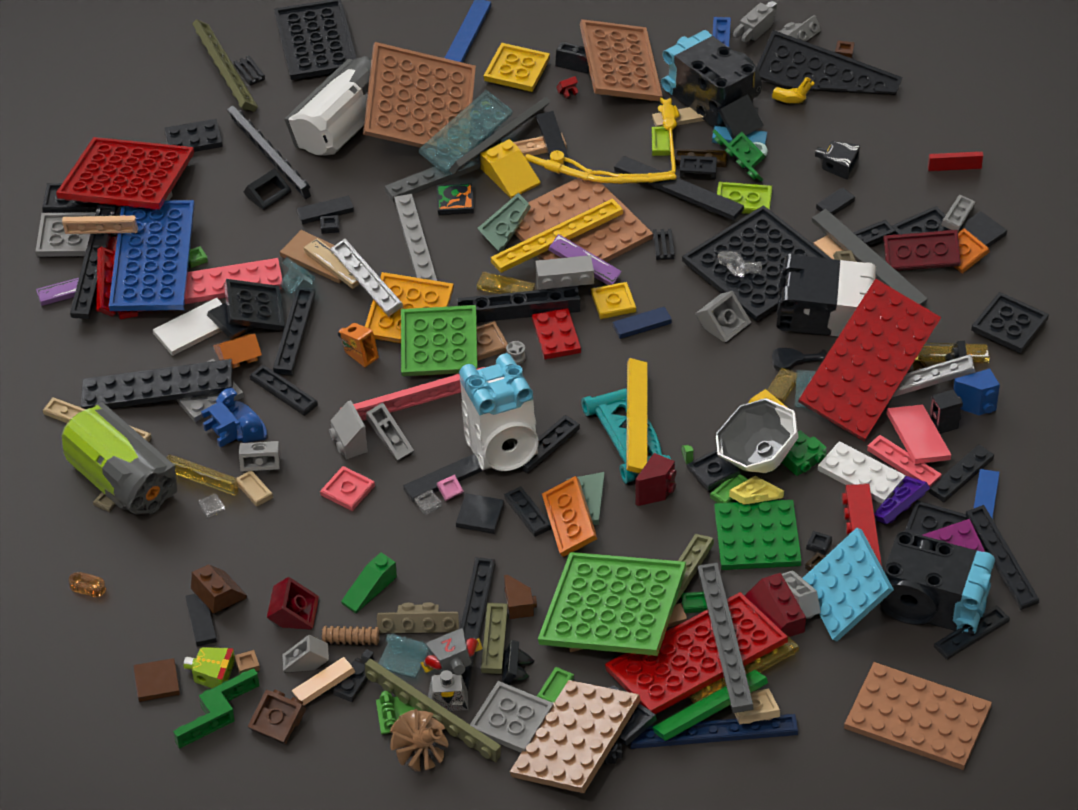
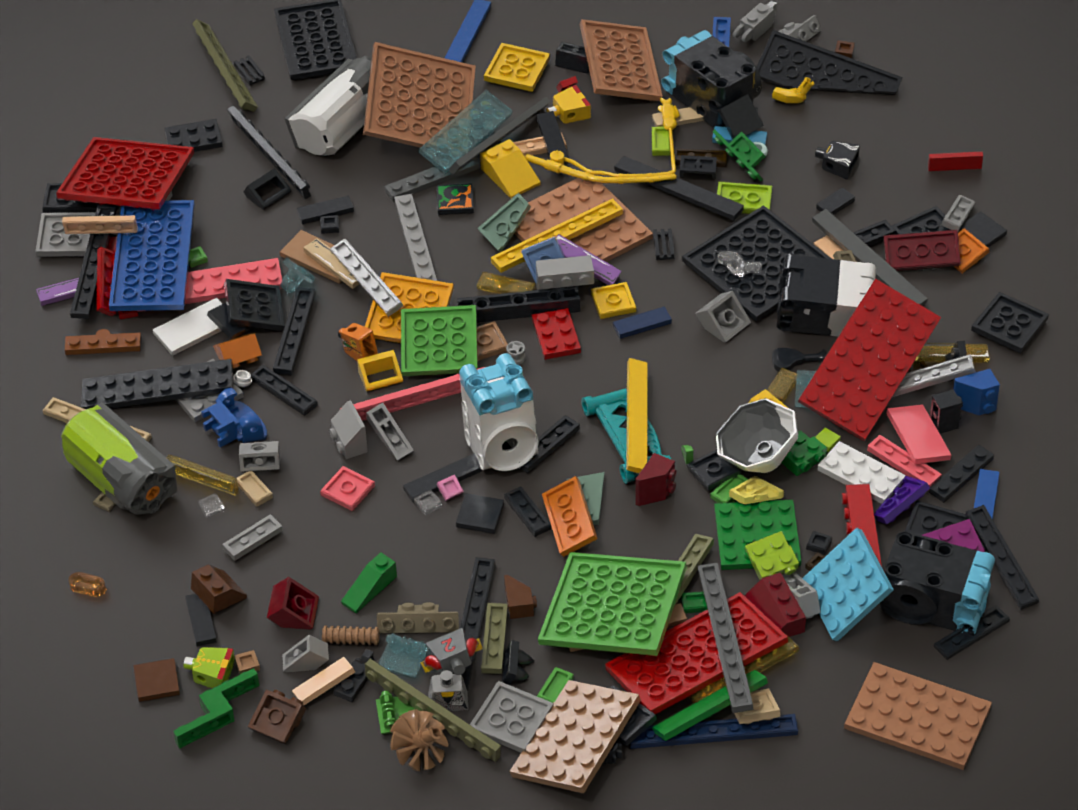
none -> dark orange hinge [65,329,141,355]
none -> light grey plate [222,514,283,561]
none -> white plate [233,370,252,387]
none -> yellow tile [357,350,403,392]
none -> medium blue plate [521,236,565,283]
none -> yellow torso [547,85,591,124]
none -> lime plate [745,531,799,580]
none -> lime tile [815,428,841,452]

